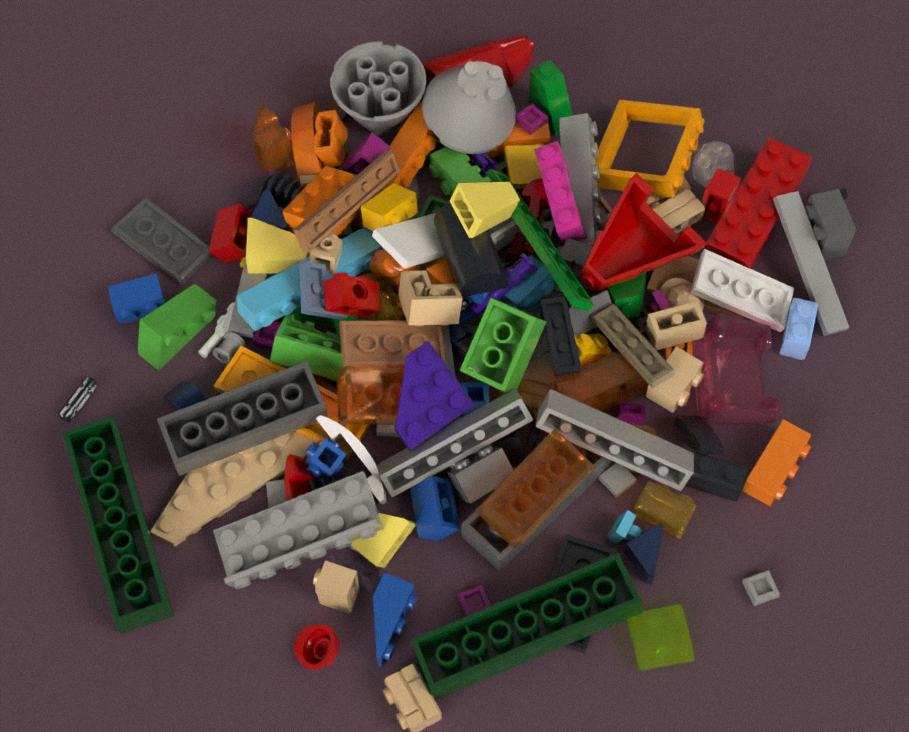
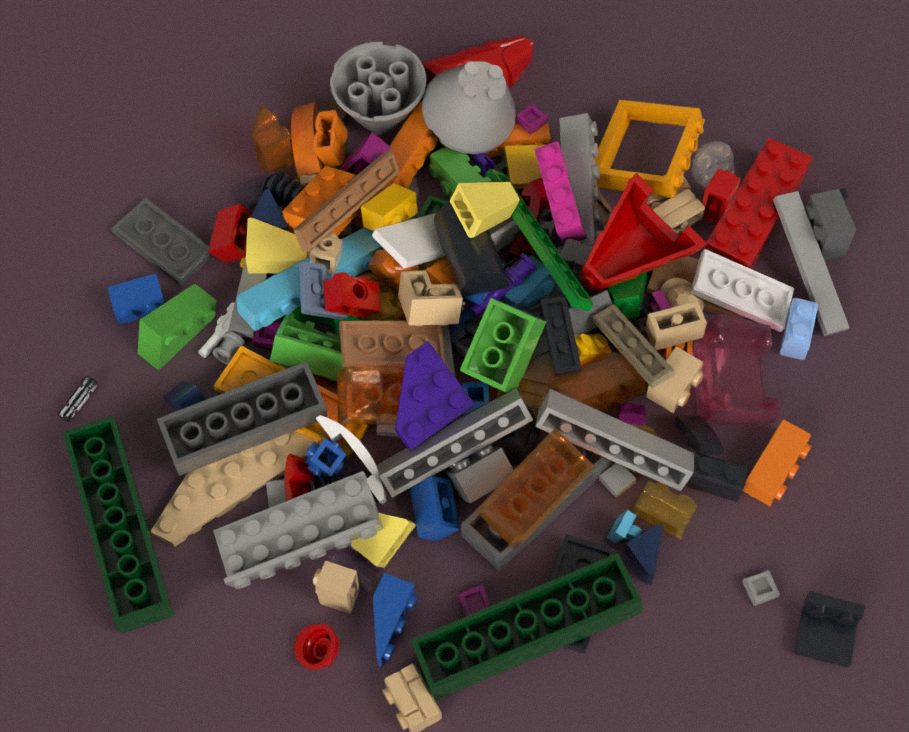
green slope [528,60,573,136] -> none
clear neon green slope [628,604,695,671] -> none
none -> black bracket [794,591,865,667]

